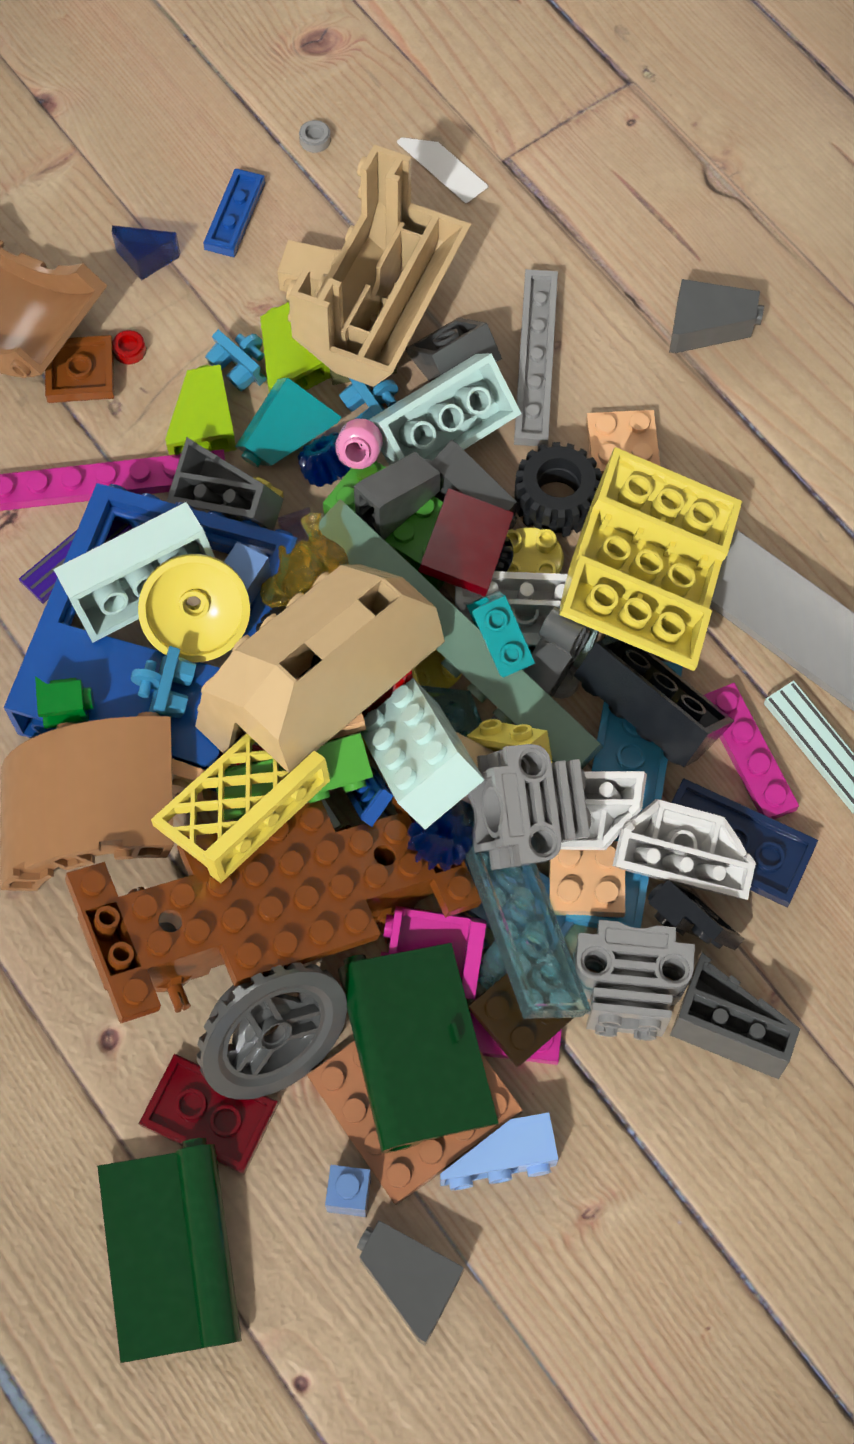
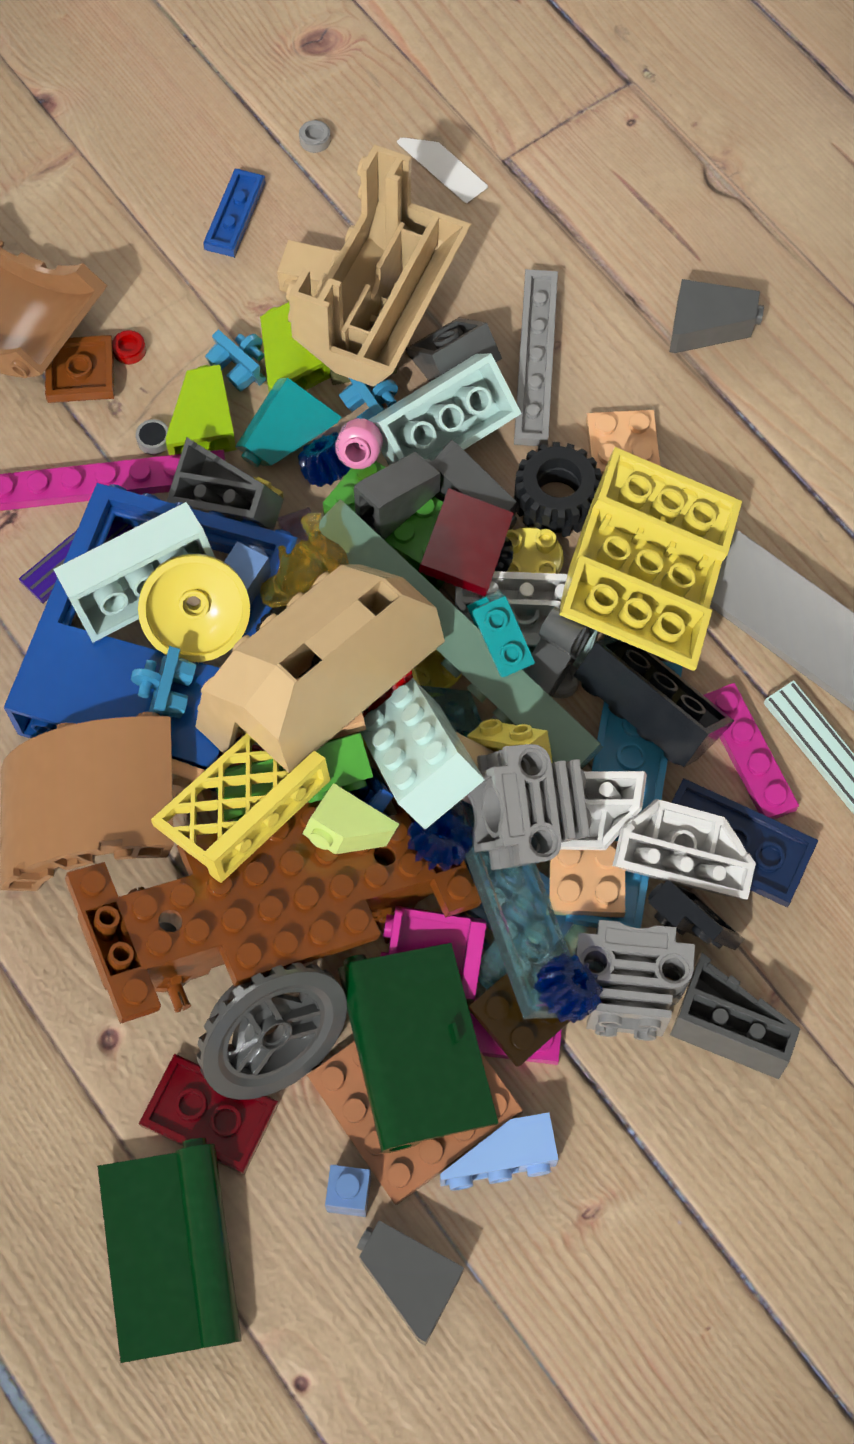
green window [35,676,94,729] -> none
clear blue slope [111,225,180,281] -> none
none -> tile [136,419,168,455]
none -> yellowish green slope [302,783,399,854]
none -> clear blue gear [534,953,603,1023]

